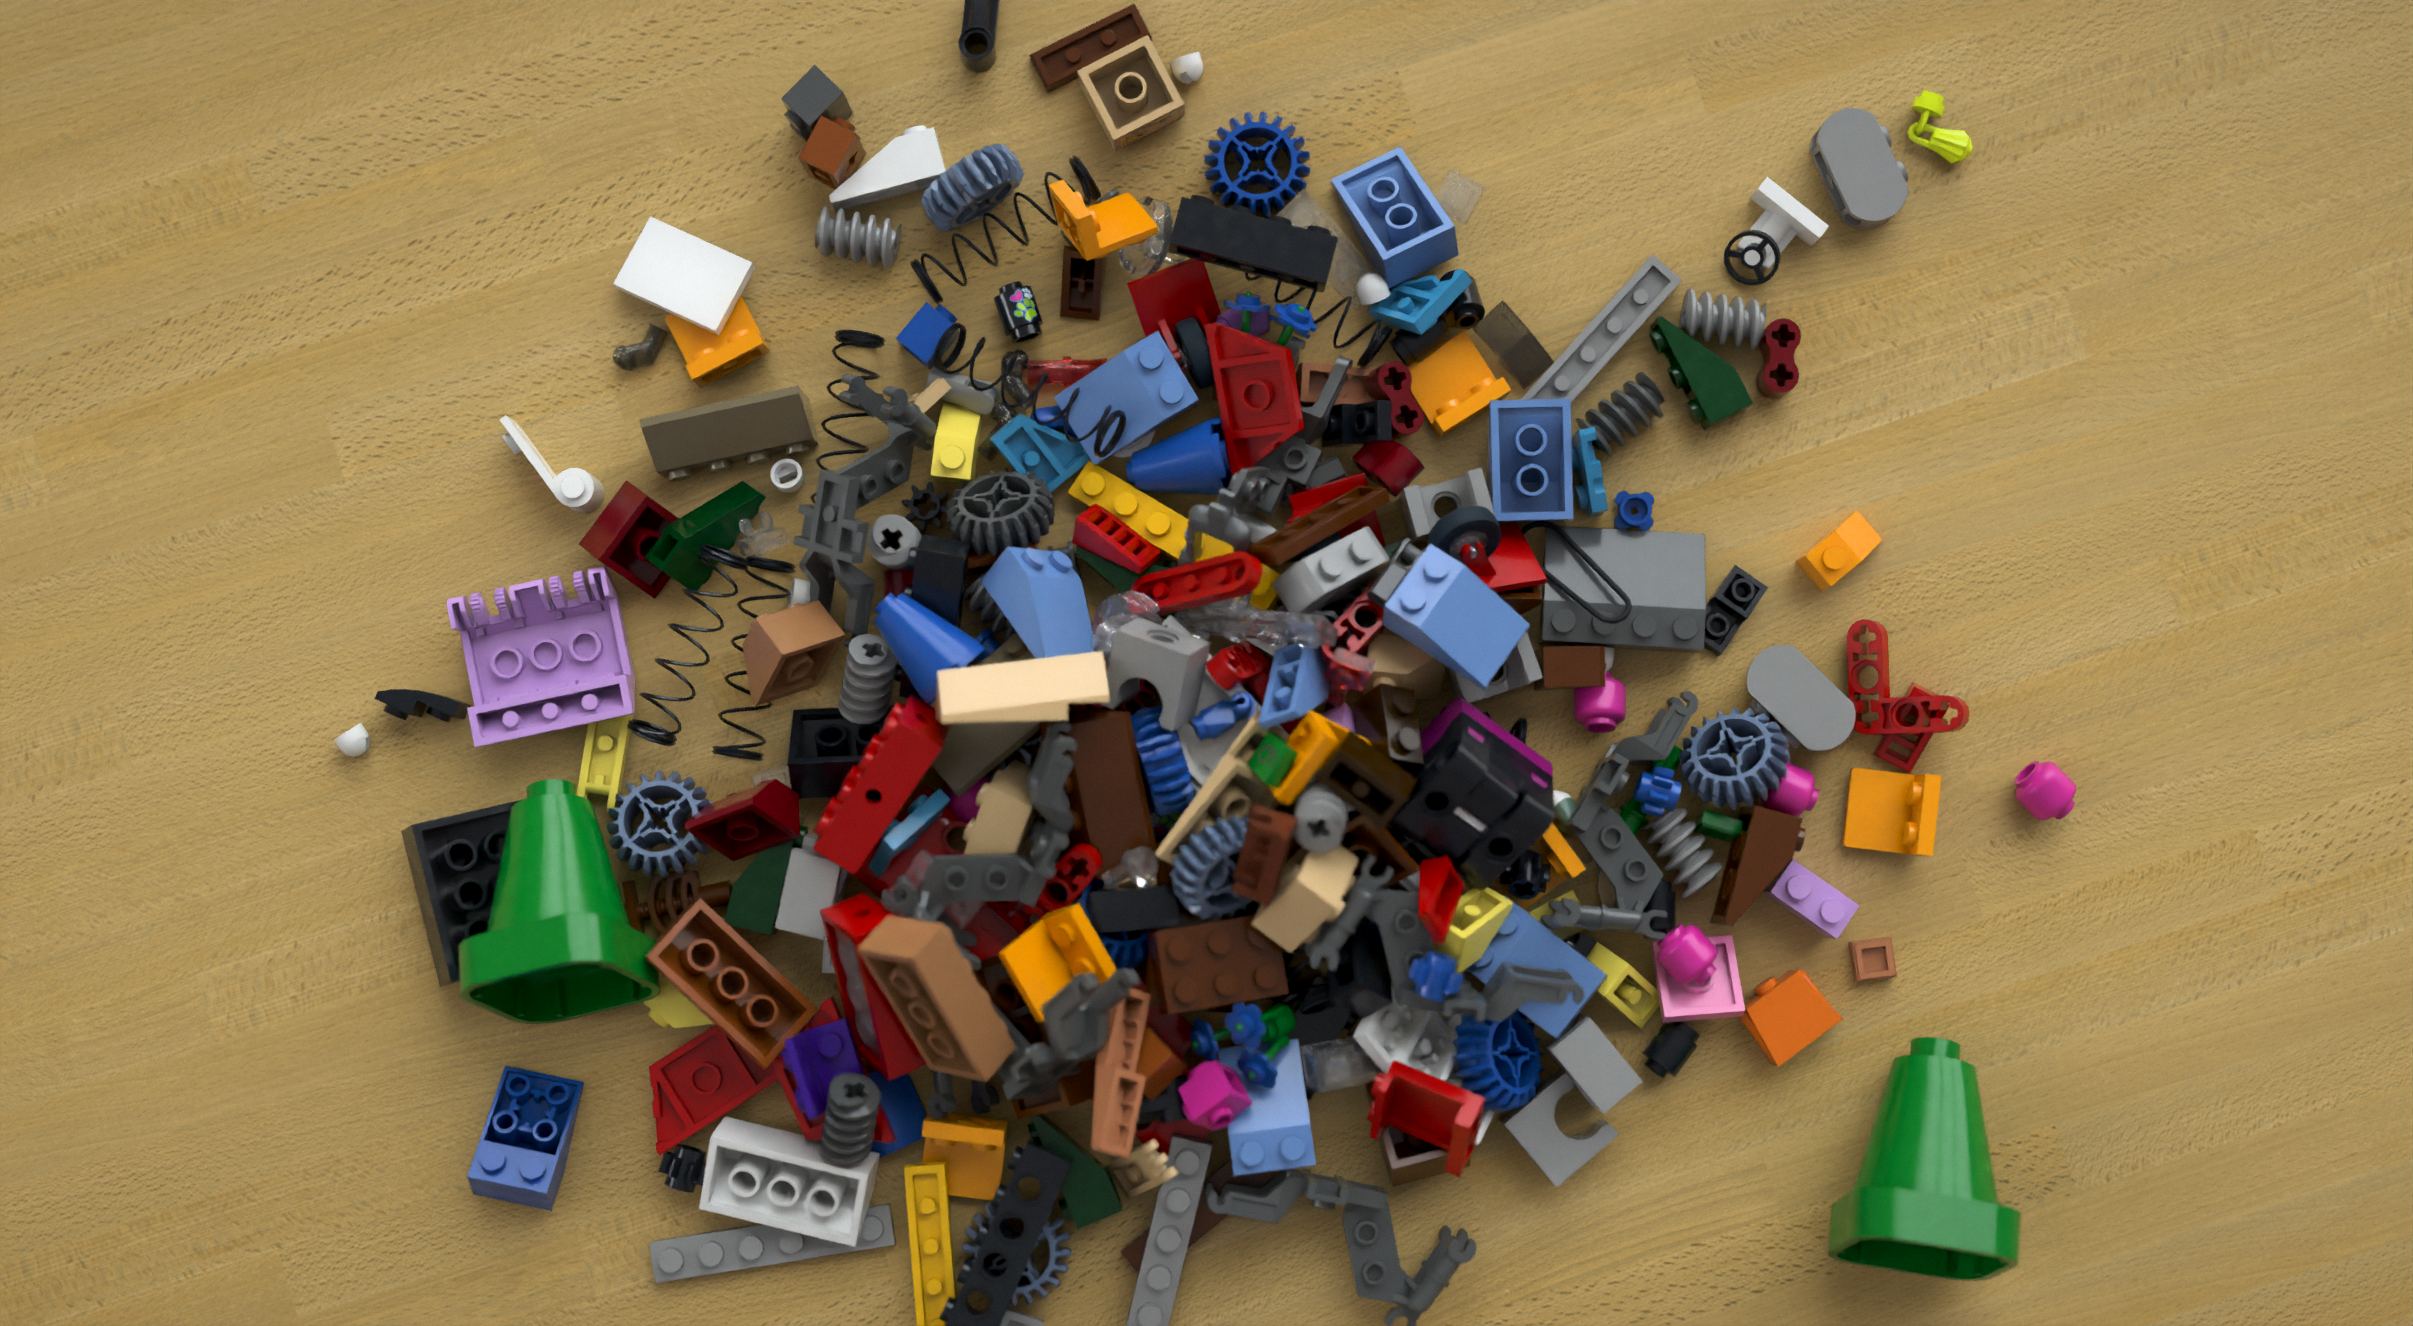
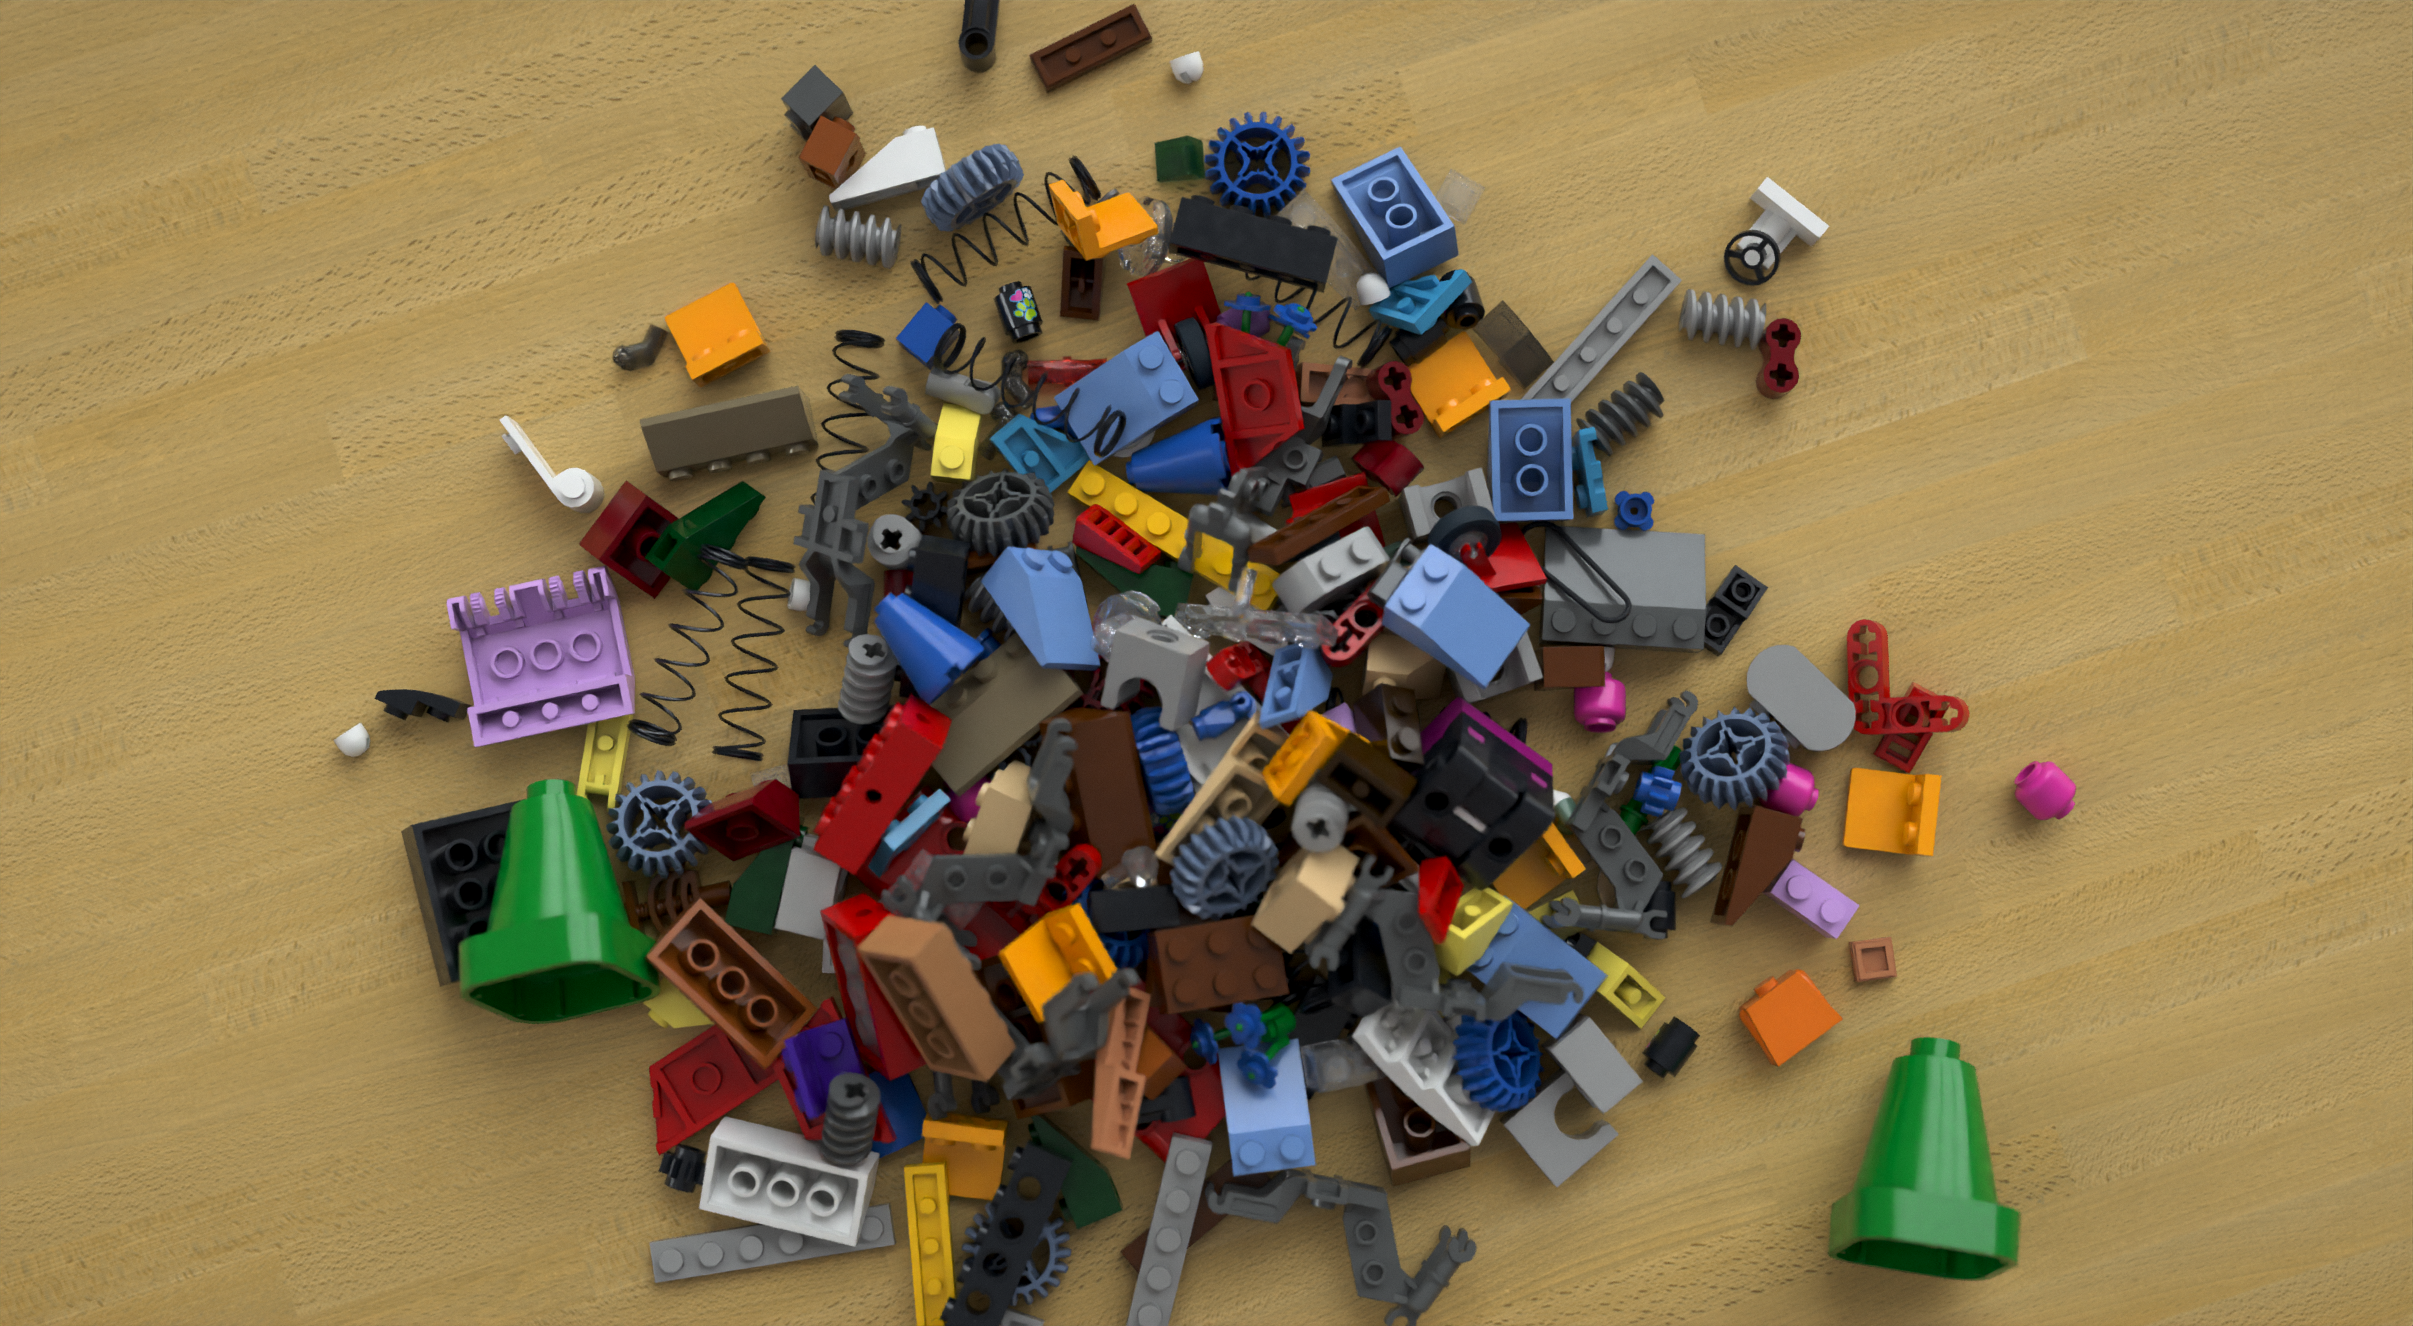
blue slope [467,1066,584,1211] -> none
white tile [613,216,756,335] -> none
clear tile [736,511,791,558] -> none
medium nougat slope [742,600,845,706] -> none
white hinge [770,459,804,493] -> none
tan tile [908,377,951,413] -> none
slope [935,651,1109,723] -> none
tan brick [1077,35,1185,152] -> none
tan hinge [1106,1138,1179,1199] -> none
red plate [1129,551,1263,618] -> none
dark pink brick [1178,1060,1253,1132] -> none
copper hinge [1232,804,1298,907] -> none
green tile [1247,731,1298,788] -> none
clear red plate [1323,646,1376,707] -> none
red panel [1367,1060,1485,1177] -> none
blue gear [1408,951,1464,1002] -> none
black gear [1500,849,1551,899] -> none
dark green slope [1649,316,1753,430] -> none
bright pink plate [1651,935,1745,1023] -> none
dark pink head [1657,924,1718,985] -> none
green tile [1694,809,1743,842] -> none
light orange slope [1796,510,1882,591] -> none
light grey brick [1809,108,1908,230] -> none
neon yellow piece [1908,91,1973,164] -> none
none -> clear green slope [1155,135,1205,182]

